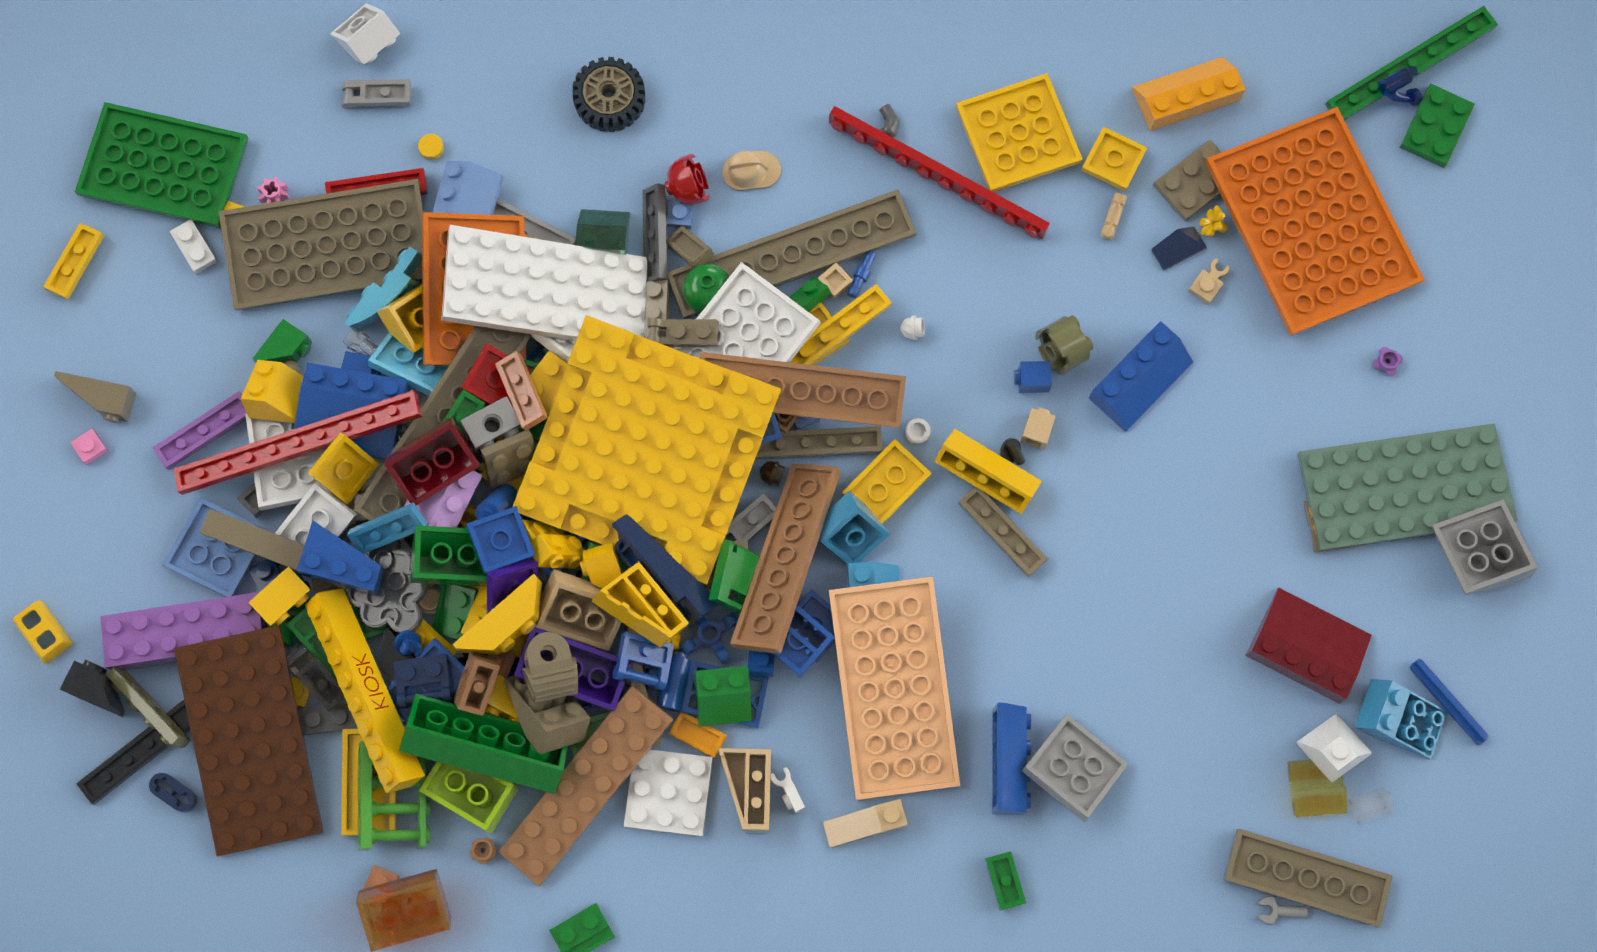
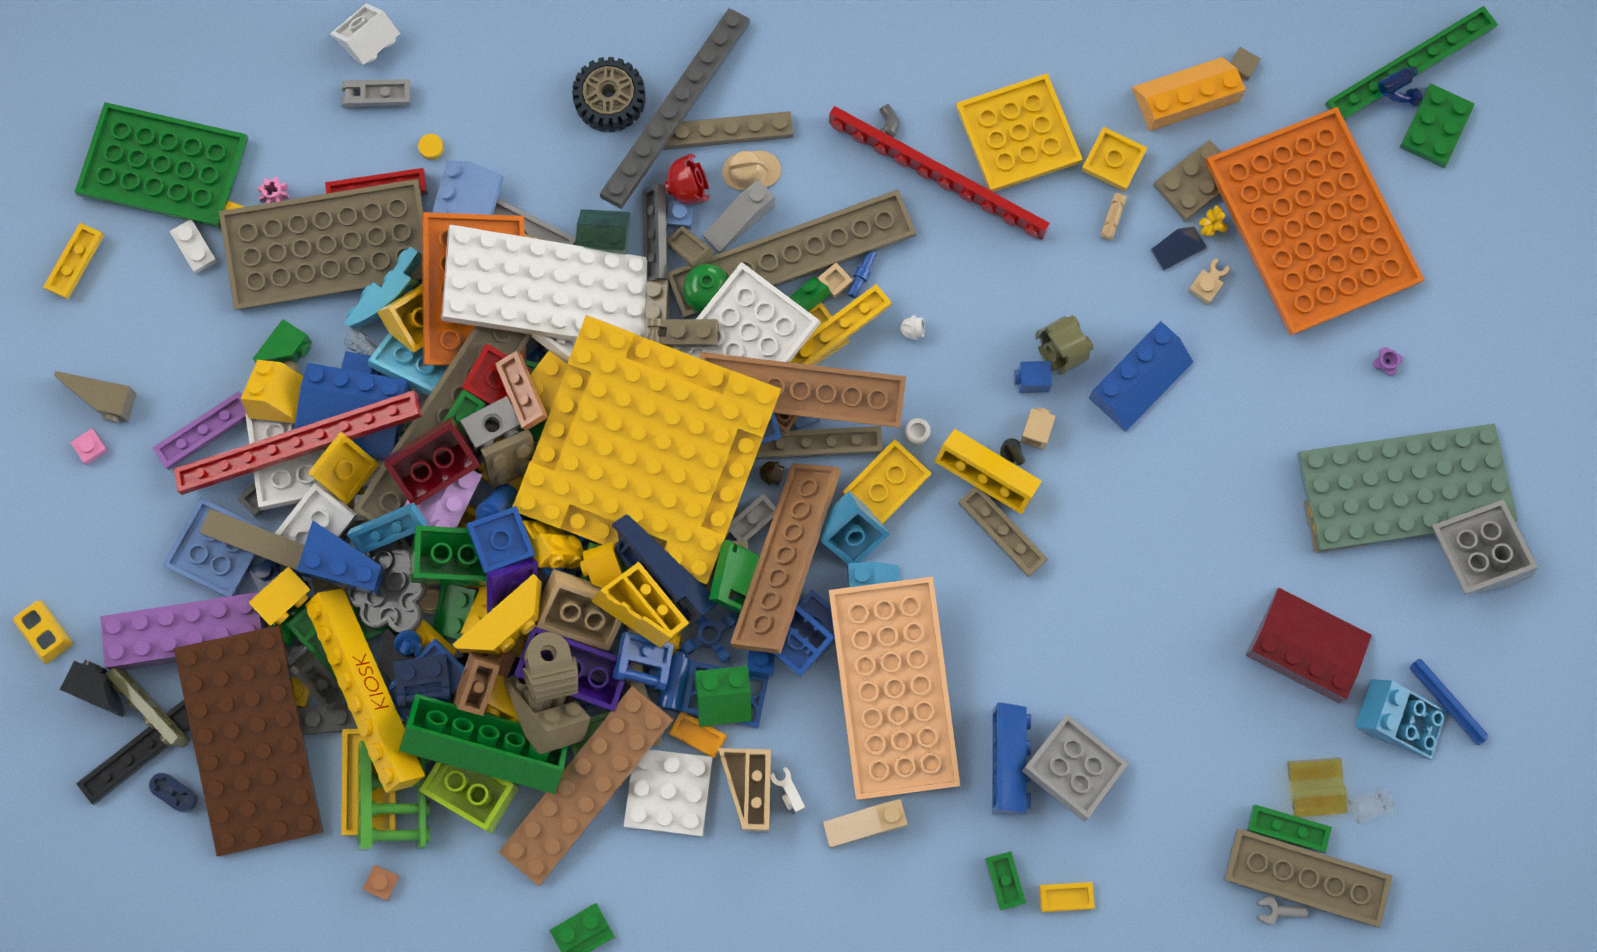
clear orange brick [356,869,451,951] -> none
medium nougat plate [470,837,496,864] -> none
white slope [1296,714,1372,783] -> none
none -> dark grey plate [600,8,750,209]
none -> dark tan plate [644,111,793,150]
none -> light grey slope [703,180,775,253]
none -> yellow tile [1039,882,1095,912]
none -> dark tan tile [1230,47,1261,81]
none -> green plate [1247,805,1332,853]

